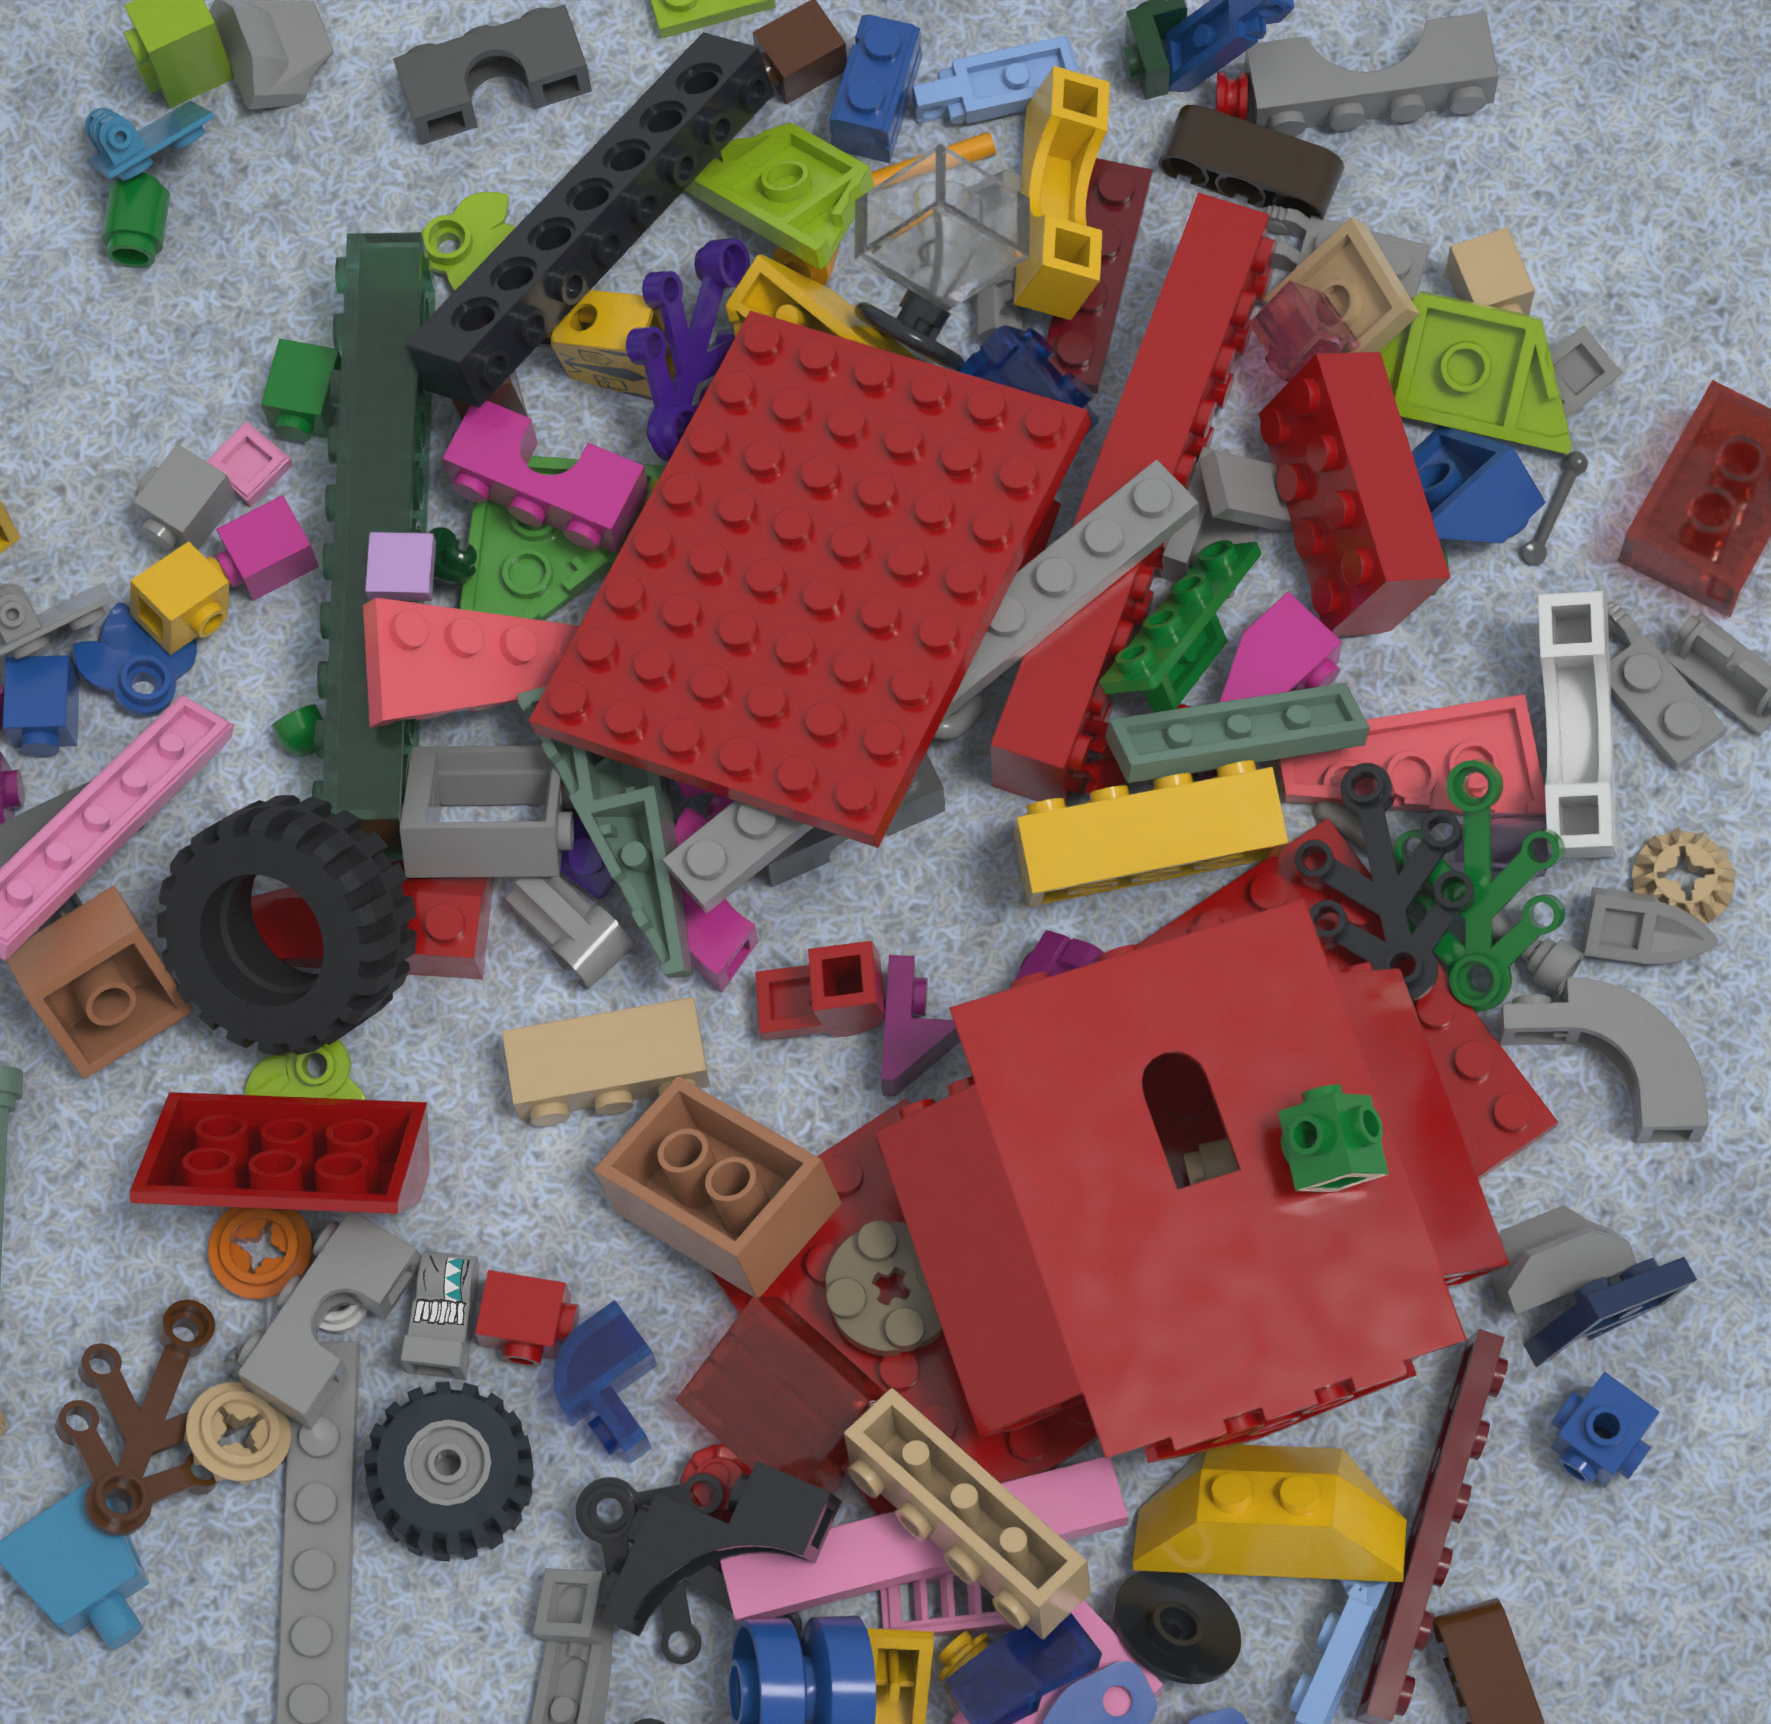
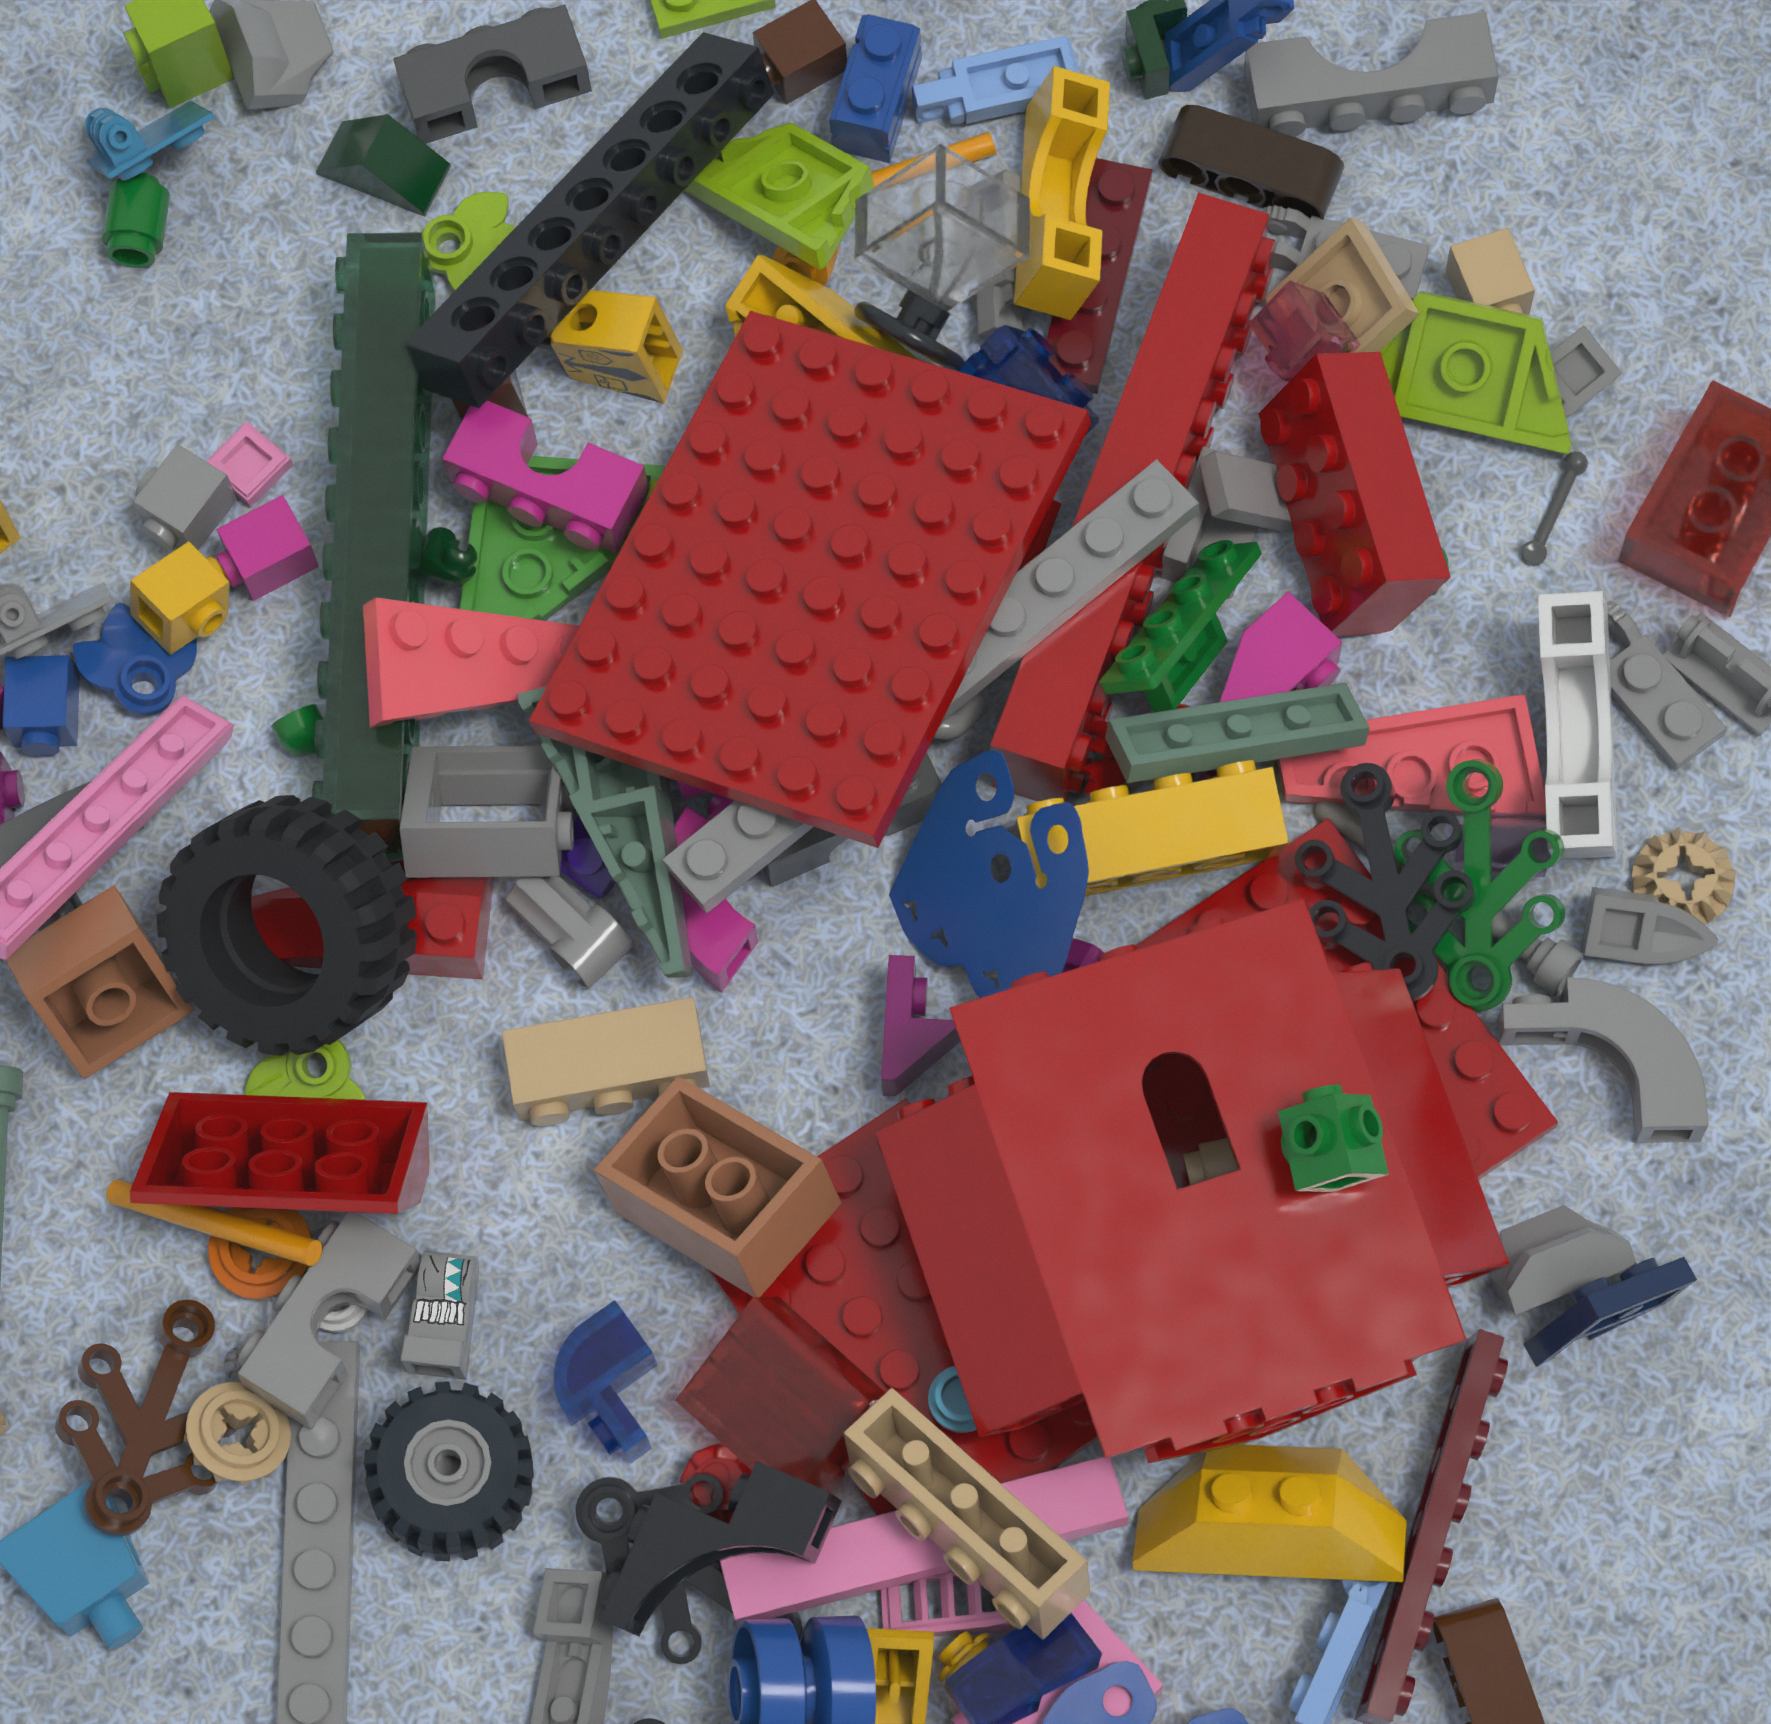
green brick [261,338,347,442] -> none
lavender tile [365,532,436,601] -> none
red brick [475,1270,580,1367] -> none
dark purple plant [626,238,750,462] -> none
red brick [755,941,885,1040] -> none
dark tan plate [825,1221,944,1357] -> none
black dish [1112,1571,1241,1684] -> none
red bush [1216,72,1248,121] -> none
blue slope [1412,425,1546,543] -> none
blue brick [1551,1371,1660,1488] -> none
none -> light orange bar [106,1179,322,1266]
none -> dark green slope [316,114,451,217]
none -> blue piece [889,750,1089,998]
none -> medium azure plate [928,1366,977,1433]

